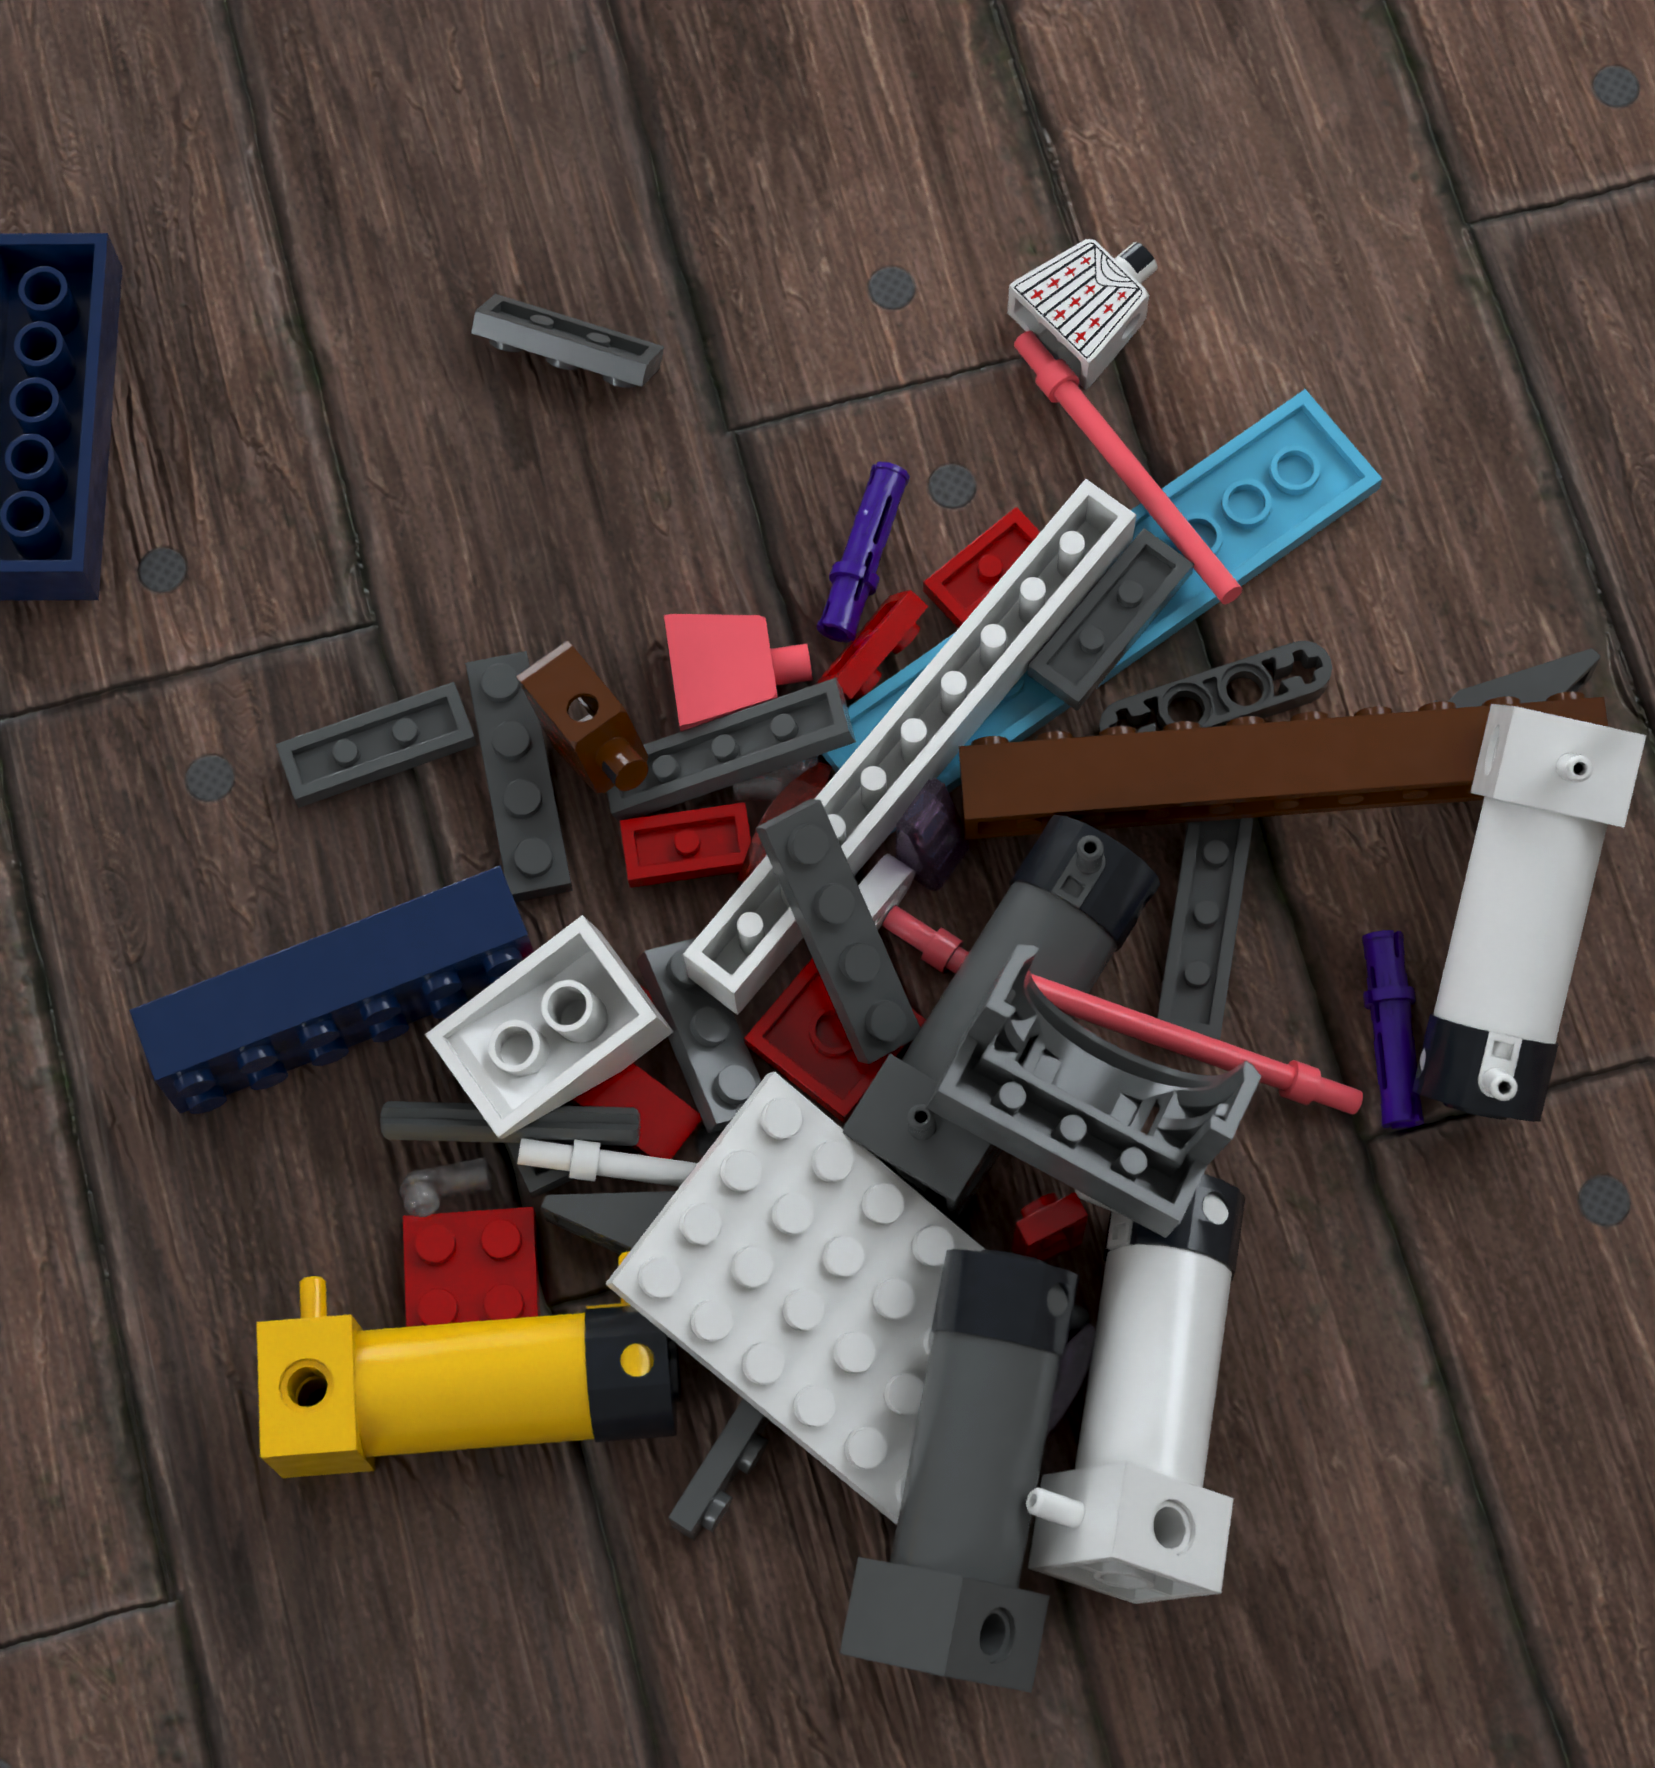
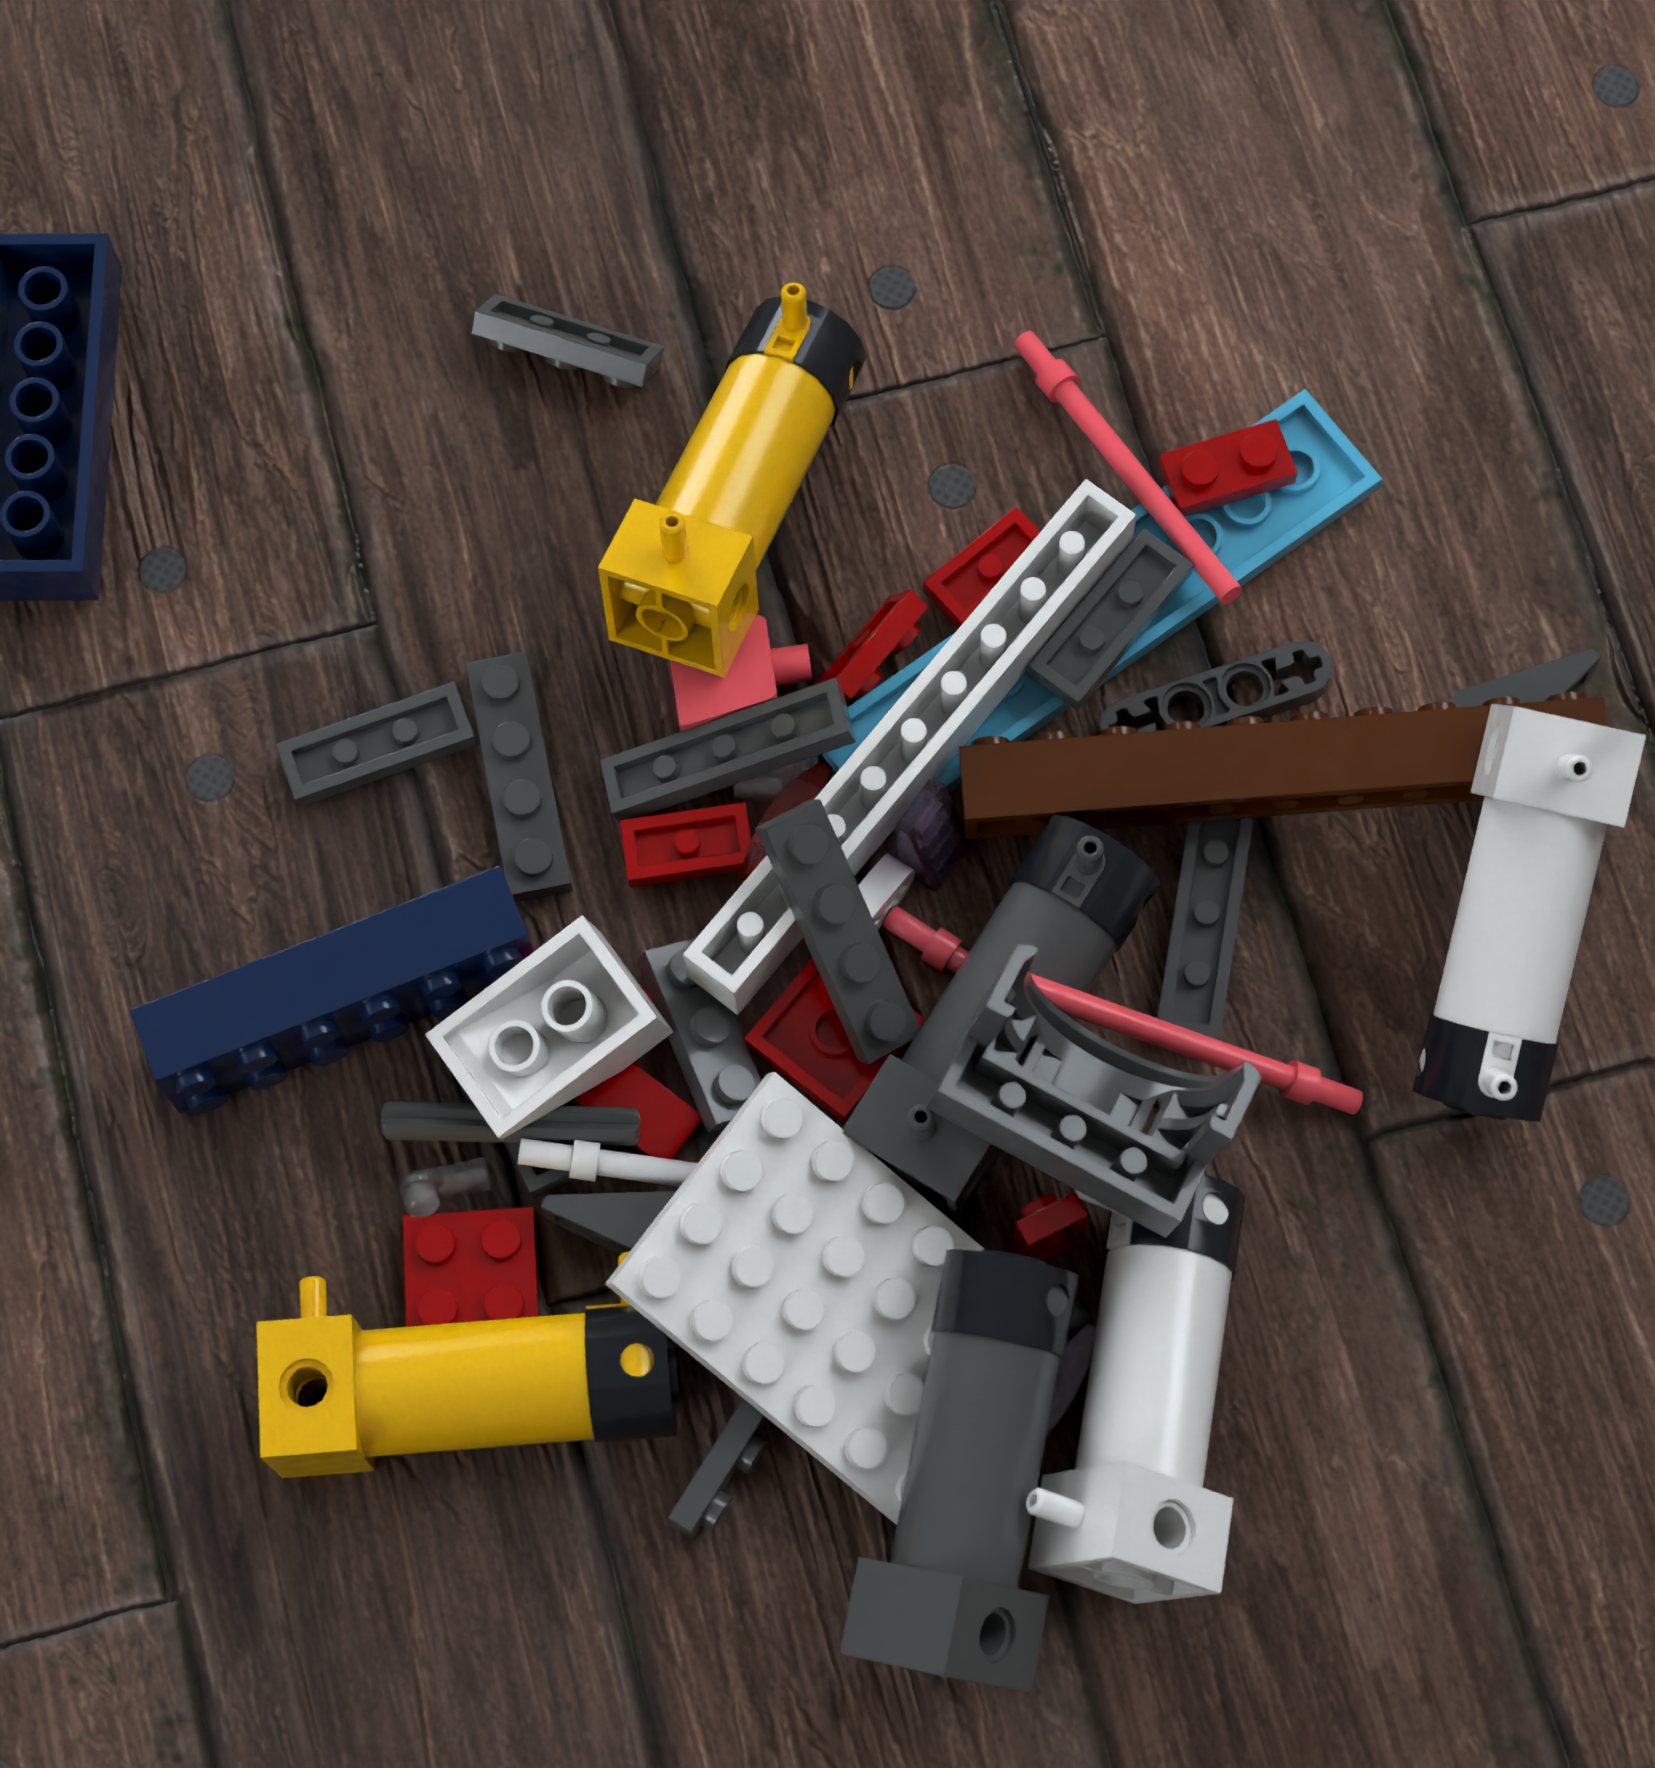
reddish brown torso [516,640,649,794] -> none
dark purple pin [817,462,910,643] -> none
white torso [1007,239,1157,390] -> none
dark purple pin [1362,930,1424,1129] -> none
none -> yellow piece [598,282,866,678]
none -> red plate [1158,419,1298,517]

